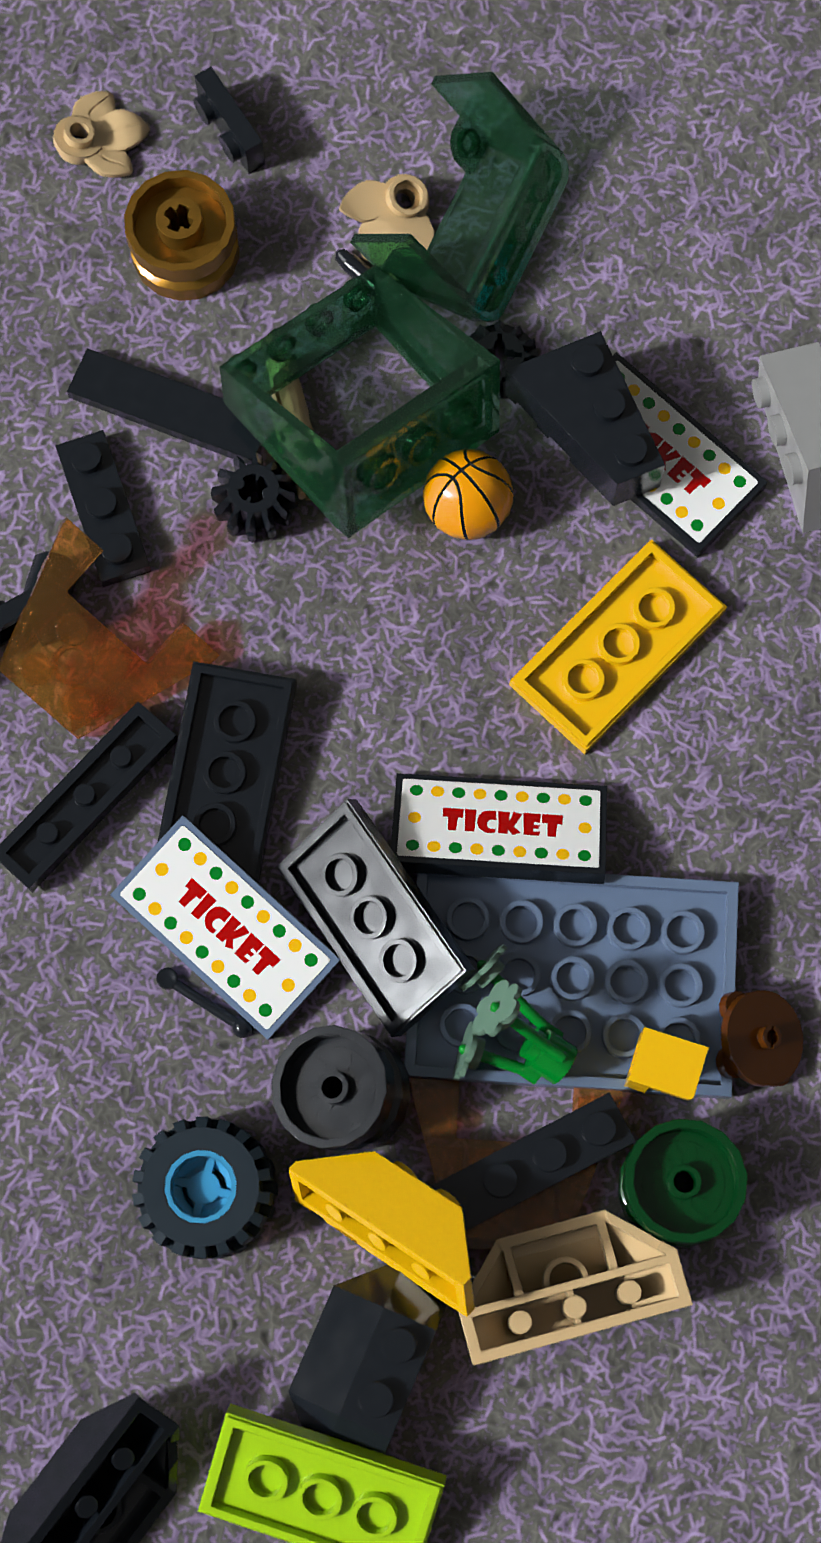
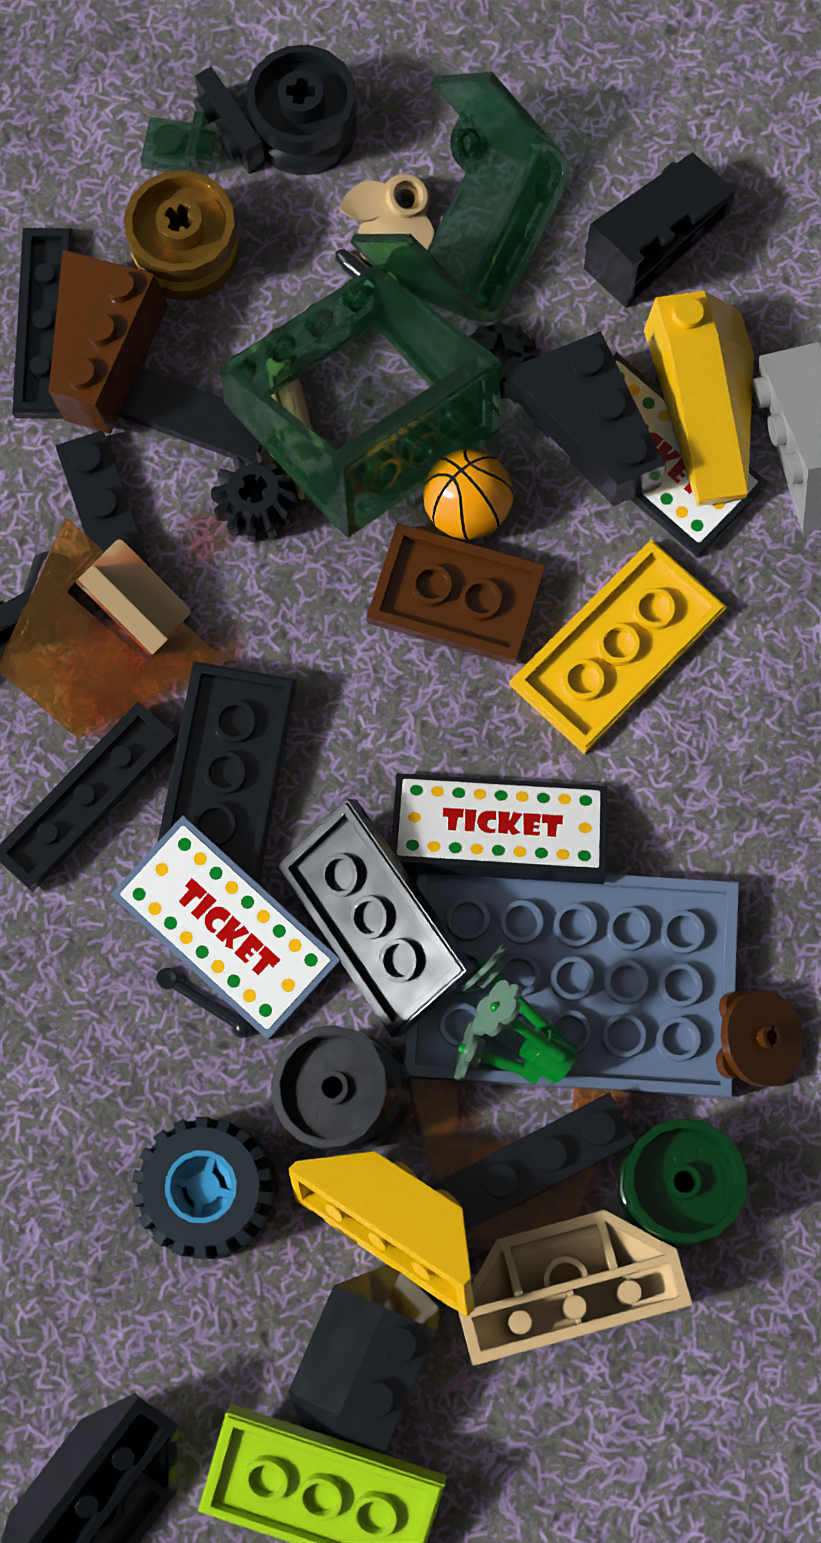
tan plate [53,91,150,178] -> none
yellow panel [624,1027,709,1100] -> none
none -> black tile [12,228,74,419]
none -> reddish brown wedge [49,250,168,434]
none -> tan panel [75,539,191,655]
none -> clear green bracket [140,111,215,174]
none -> black wheel [247,45,357,176]
none -> reddish brown plate [367,523,545,666]
none -> black wedge [584,152,735,308]
none -> yellow wedge [644,290,754,506]

